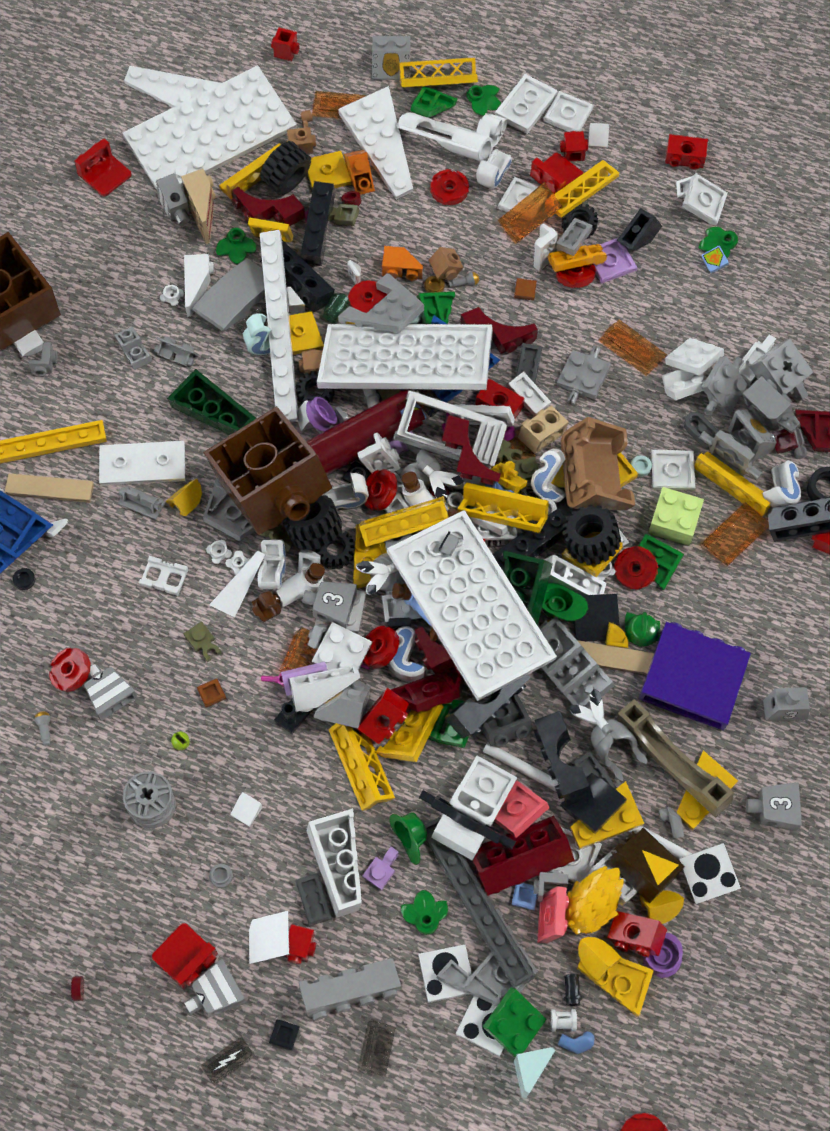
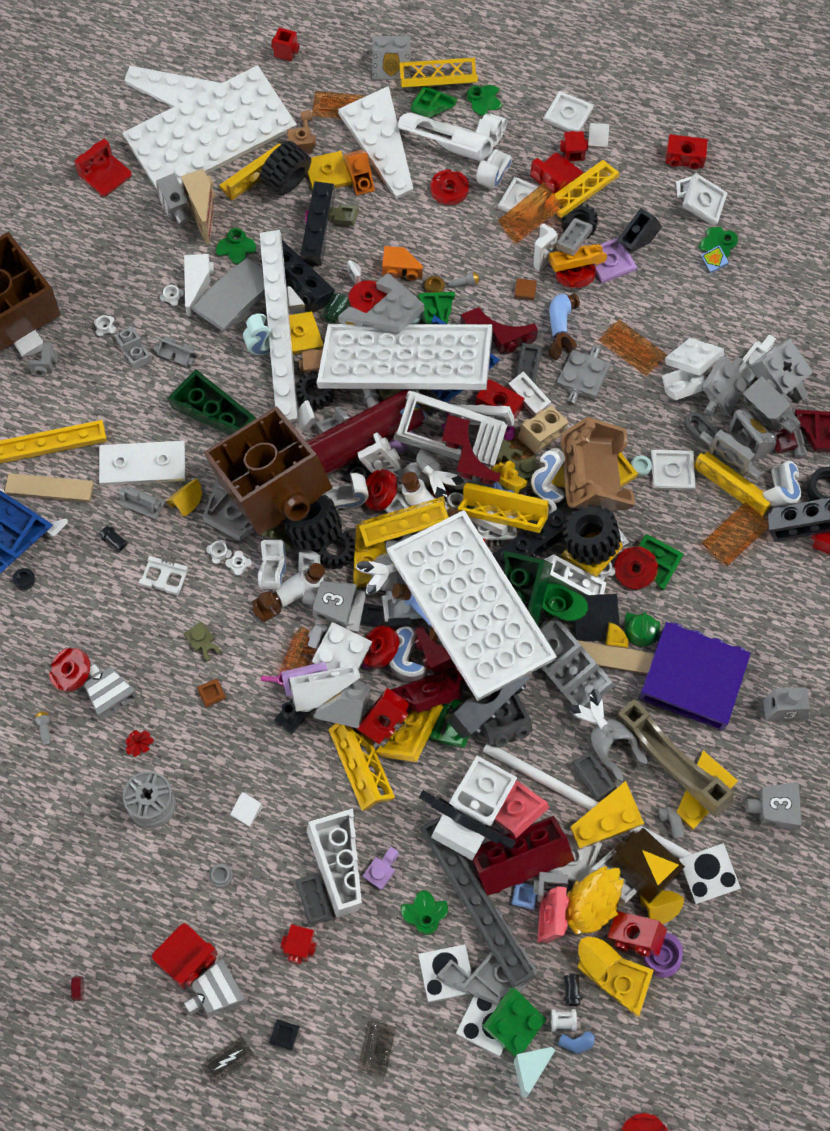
lime hinge [171,731,190,750] -> none
white sticker [209,551,265,617] -> none
dark red arch [231,186,305,226] -> none
yellow plate [248,218,293,243] -> none
white sticker [249,911,289,964] -> none
light grey wedge [298,958,401,1021] -> none
medium lavender piece [306,397,337,431] -> none
dark red tile [341,191,362,206] -> none
green piece [389,812,427,865] -> none
medium nougat brick [429,247,463,280] -> none
light grey piece [439,531,461,556] -> none
white plate [495,74,558,134] -> none
black arch [533,711,593,806] -> none
black slope [560,773,627,834] -> none
yellowish green brick [648,487,704,546] -> none
none -> white plate [94,315,116,336]
none -> black pin [100,526,128,552]
none -> red plant [125,730,154,757]
none -> black tile [360,603,384,628]
none -> piece [548,293,580,360]

